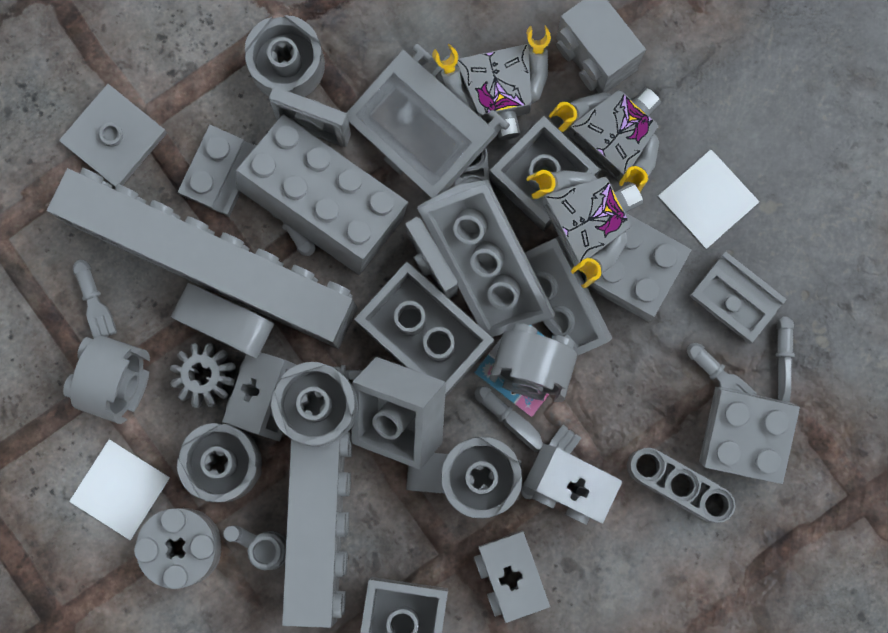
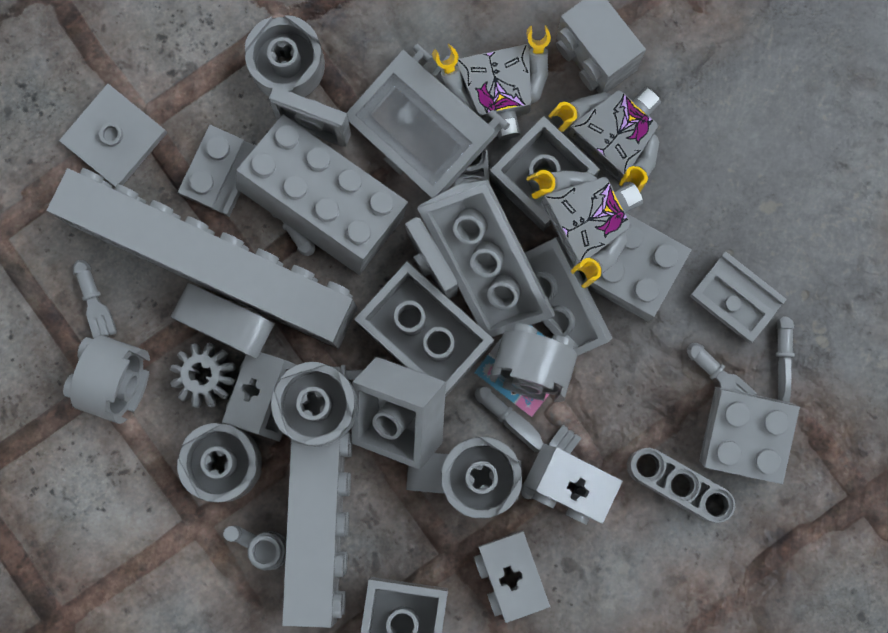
white sticker [69,440,170,540] -> none
light grey brick [134,508,221,589] -> none
white sticker [658,150,759,249] -> none

